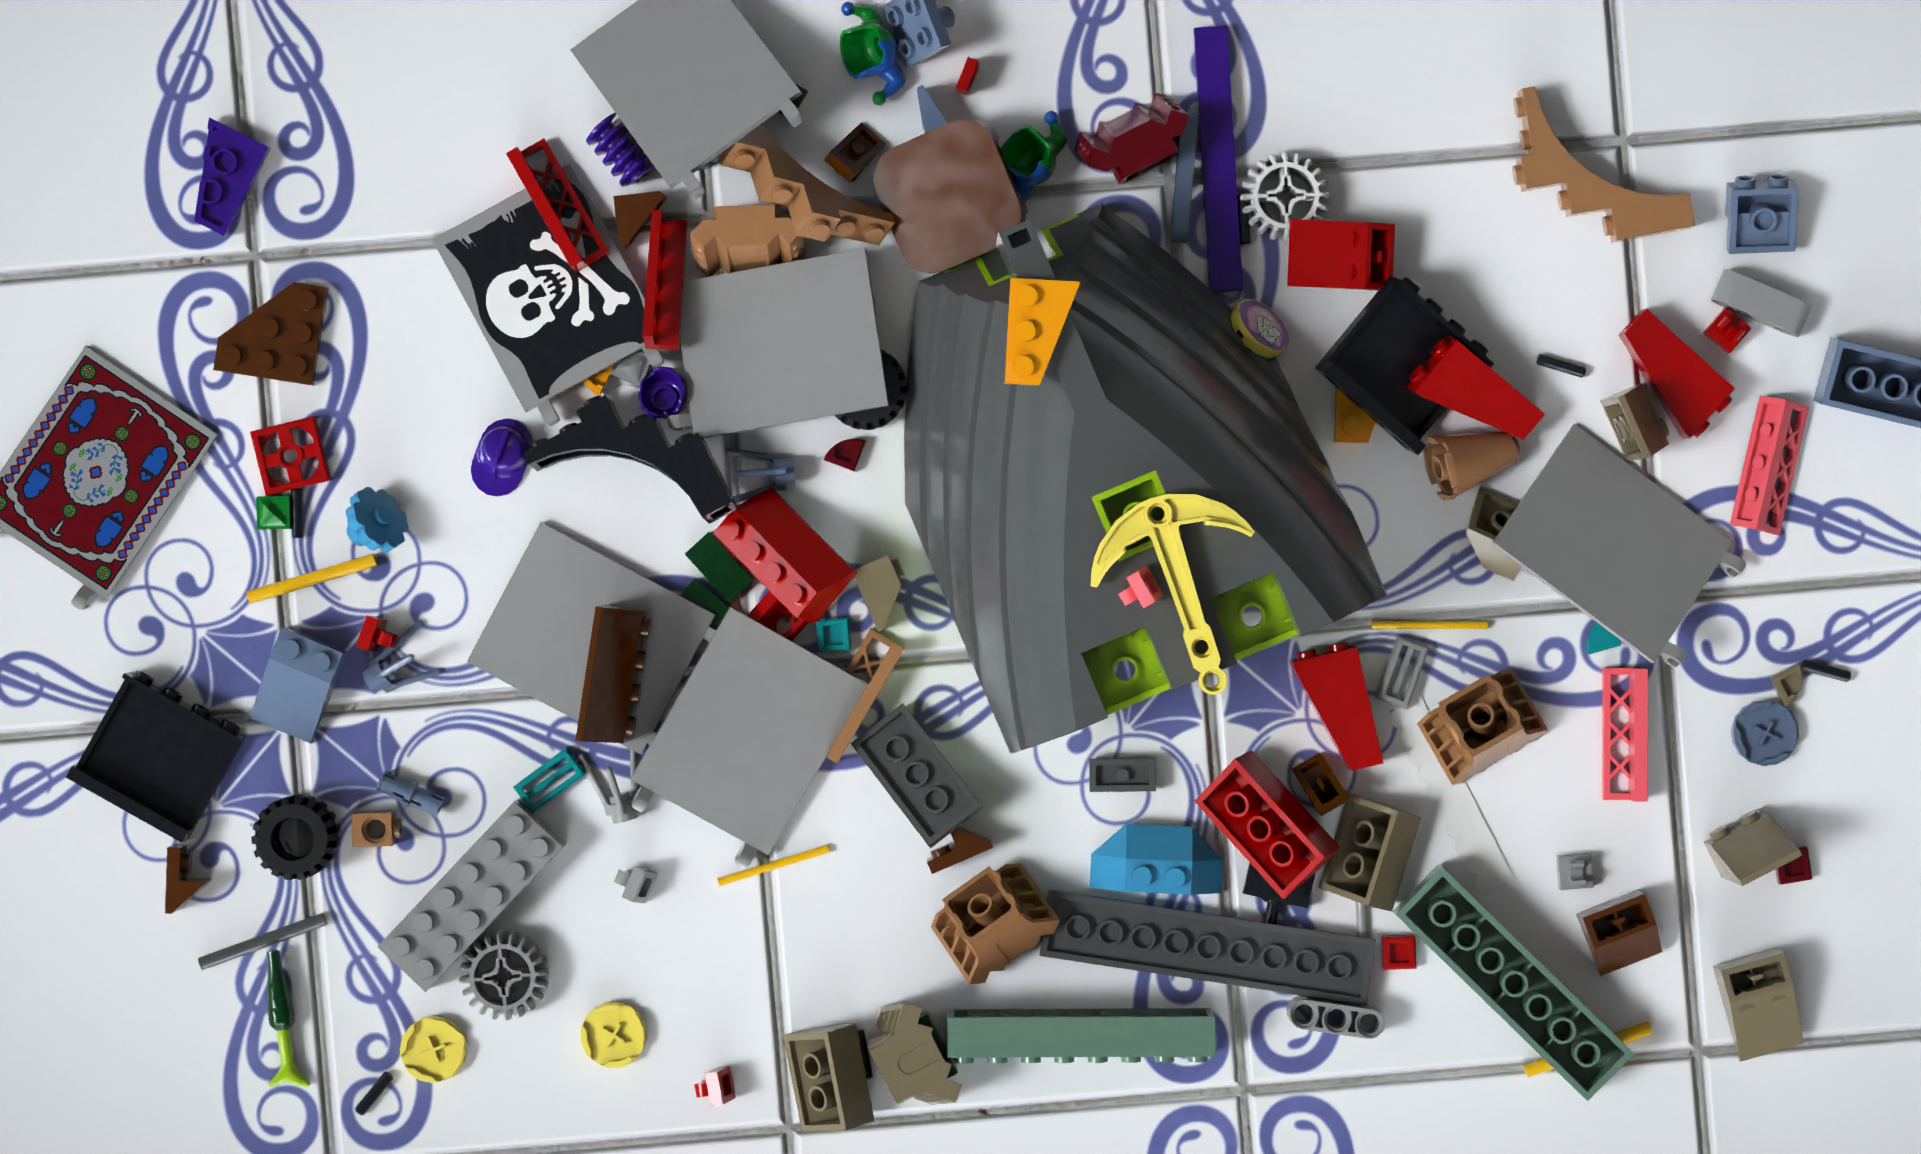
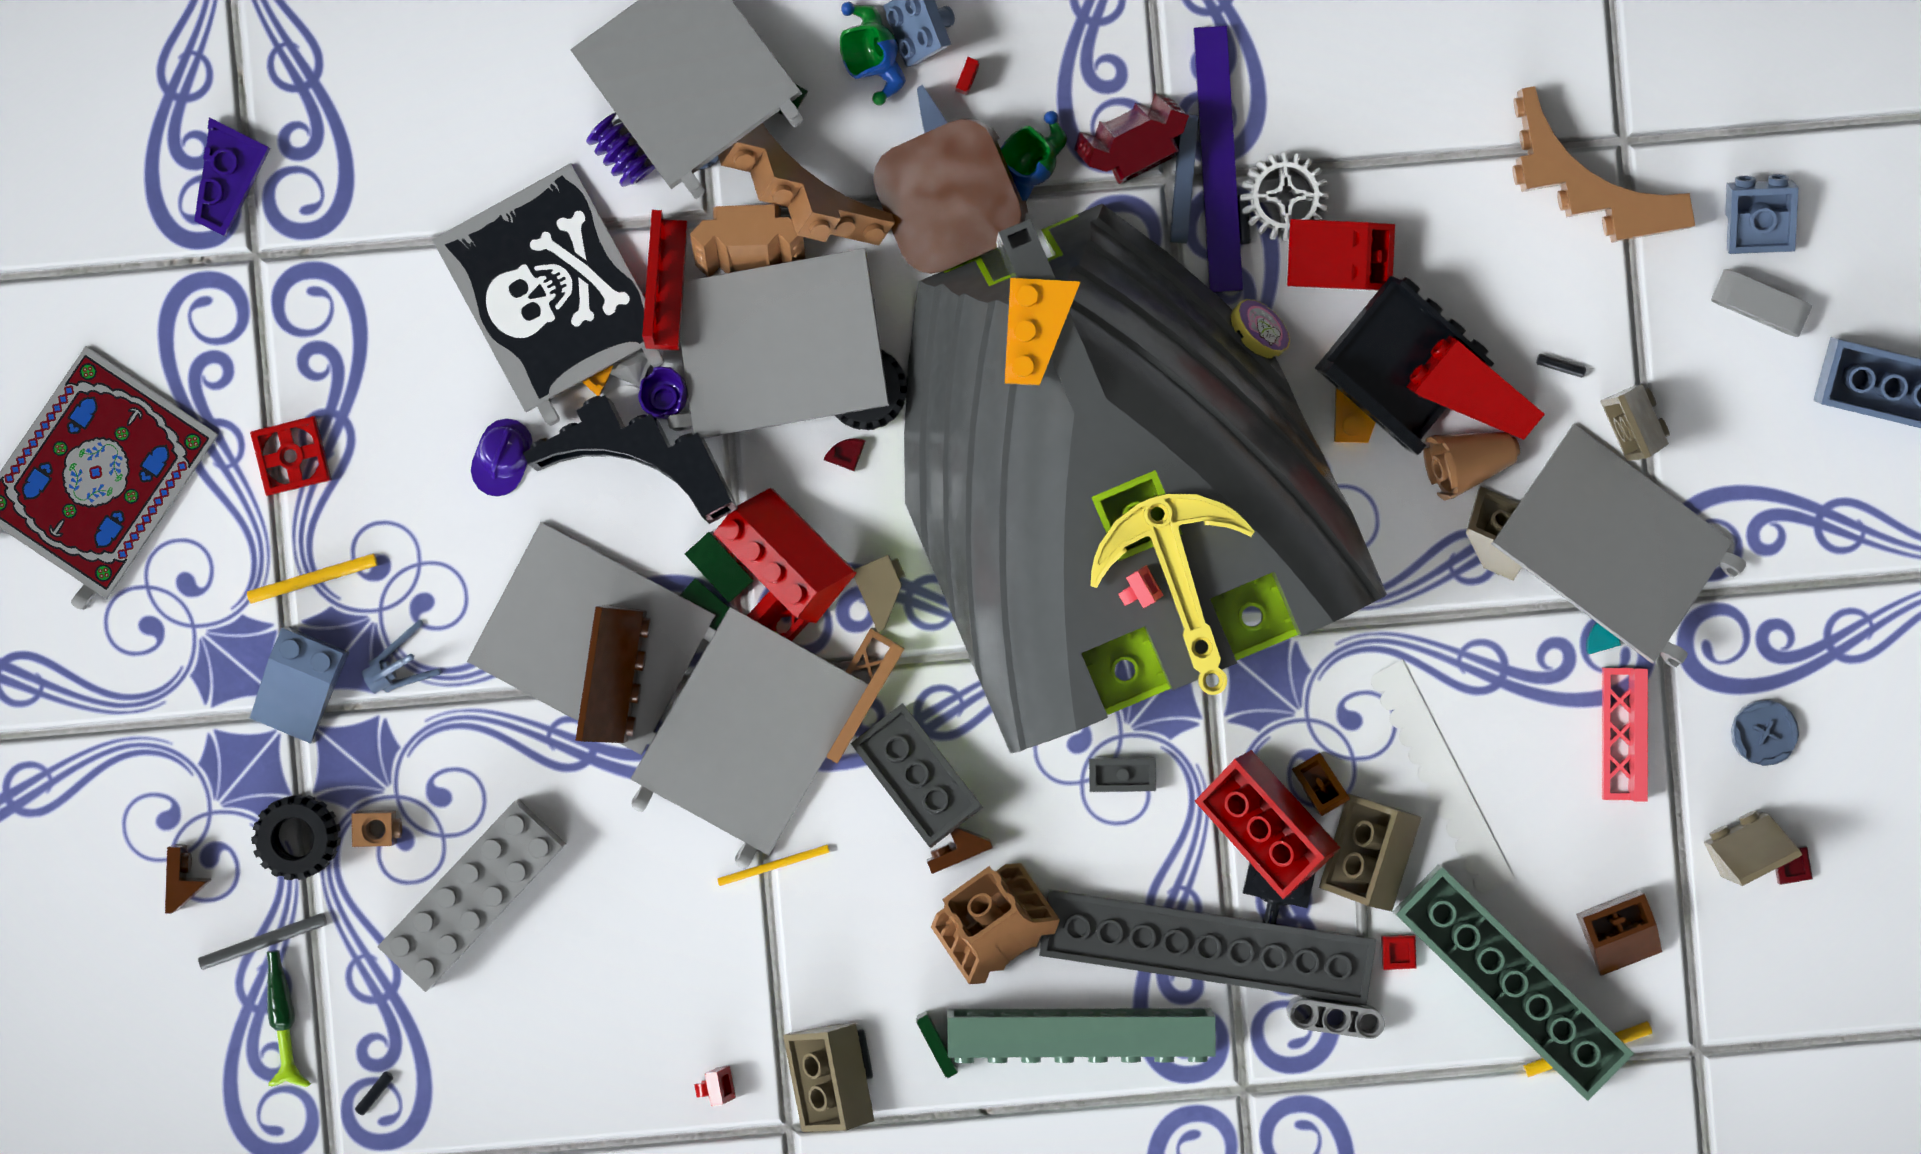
black panel [65,670,246,843] -> none
reddish brown plate [213,282,329,386] -> none
green tile [256,496,292,530] -> none
black piece [291,489,304,538] -> none
dark azure plant [345,487,409,553] -> none
red tile [355,615,398,652] -> none
sand blue pin [376,771,445,817] -> none
light yellow tile [400,1016,467,1083] -> none
light grey gear [459,930,549,1020] -> none
red fence [506,138,610,273] -> none
teal tile [513,747,586,813] -> none
light grey plant [578,749,638,824] -> none
light yellow tile [581,1002,647,1068] -> none
reddish brown slope [613,191,667,249] -> none
light grey tile [614,866,658,904] -> none
sand blue plant [725,448,795,503] -> none
teal tile [816,617,851,653] -> none
reddish brown slope [824,122,886,182] -> none
dark tan slope [868,1003,962,1105] -> none
dark azure wedge [1090,823,1223,895] -> none
red slope [1289,642,1384,771] -> none
yellow axle [1371,621,1488,629] -> none
light grey tile [1375,636,1429,709] -> none
medium nougat slope [1417,668,1548,785] -> none
light grey tile [1556,853,1594,890] -> none
red slope [1619,308,1735,439] -> none
red tile [1703,307,1751,354] -> none
dark tan slope [1713,948,1804,1062] -> none
coral fence [1730,396,1809,536] -> none
dark tan tile [1769,662,1804,707] -> none
black piece [1801,659,1851,682] -> none

